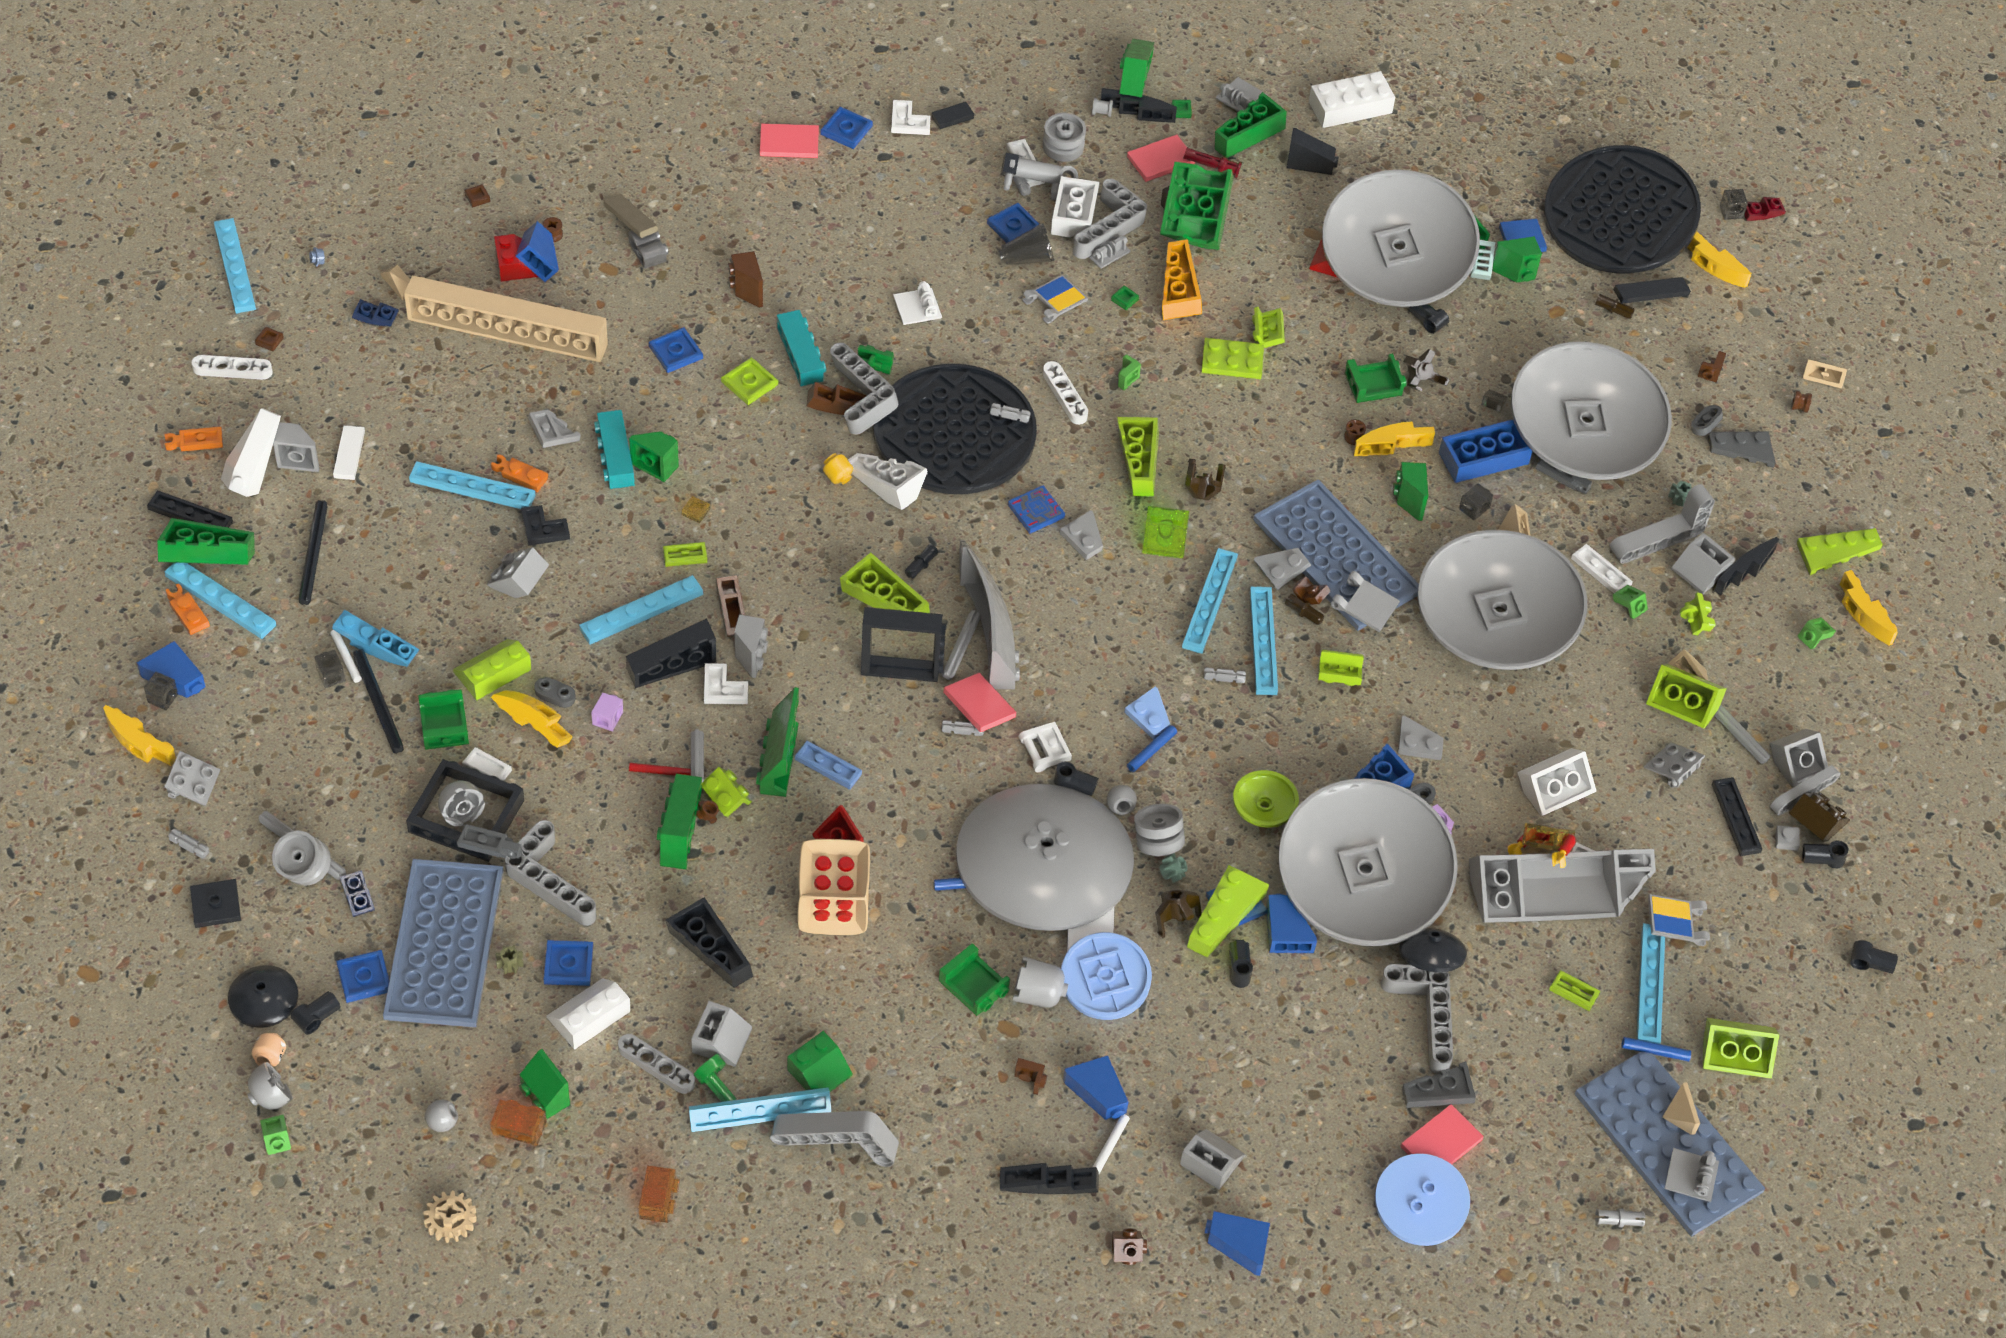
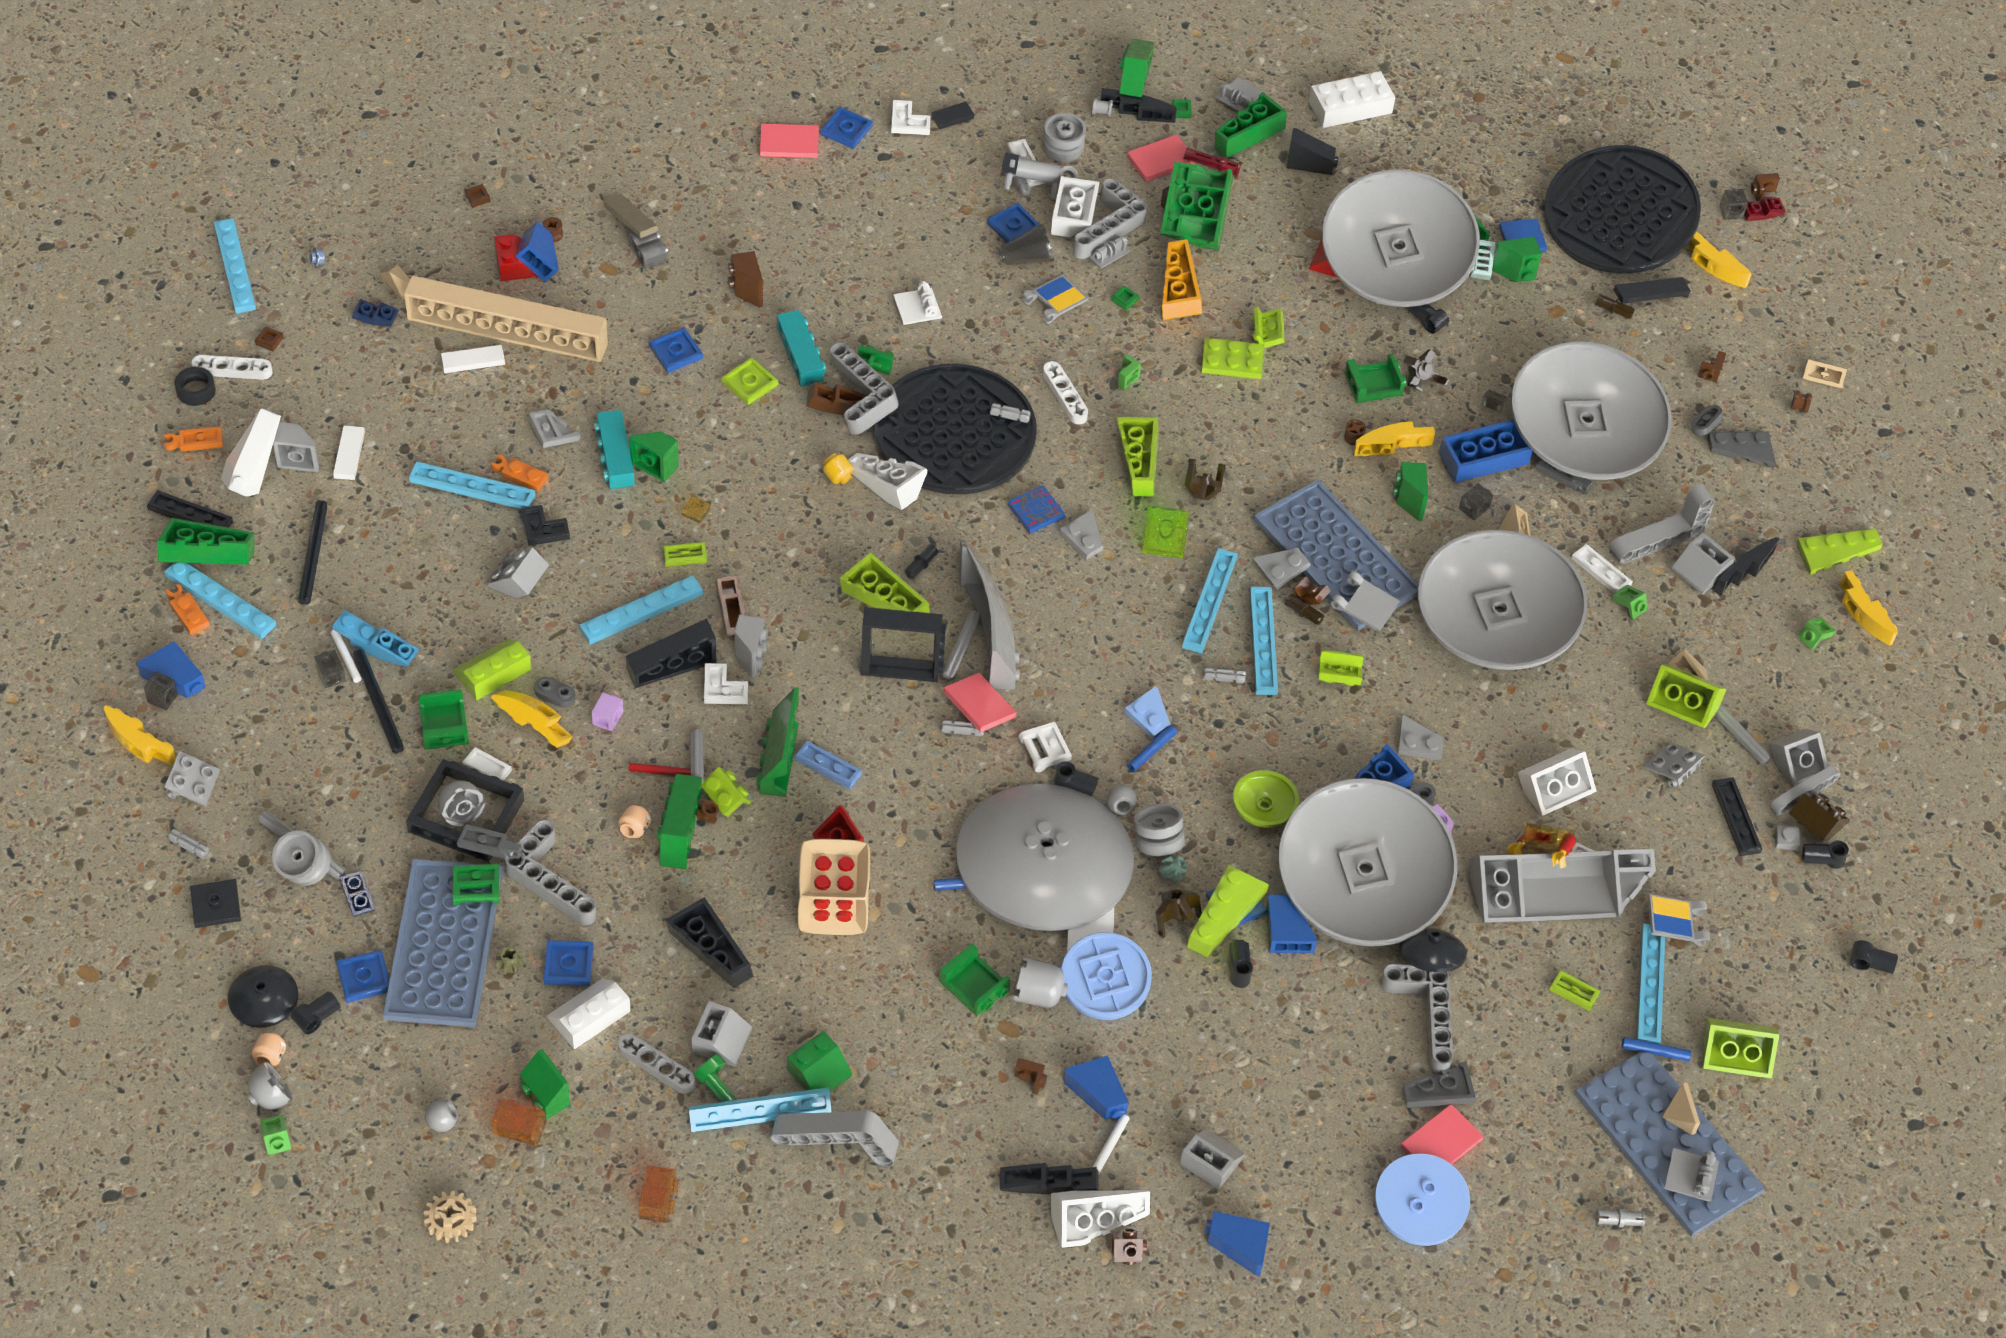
sand green gear [1668,481,1692,507] -> none
lime hips [1680,592,1716,636] -> none
none -> black tyre [174,366,216,406]
none -> white tile [441,345,505,373]
none -> green plate [453,864,500,905]
none -> light nougat head [618,805,651,838]
none -> white wedge [1051,1190,1150,1247]
none -> reddish brown bracket [1751,173,1780,201]

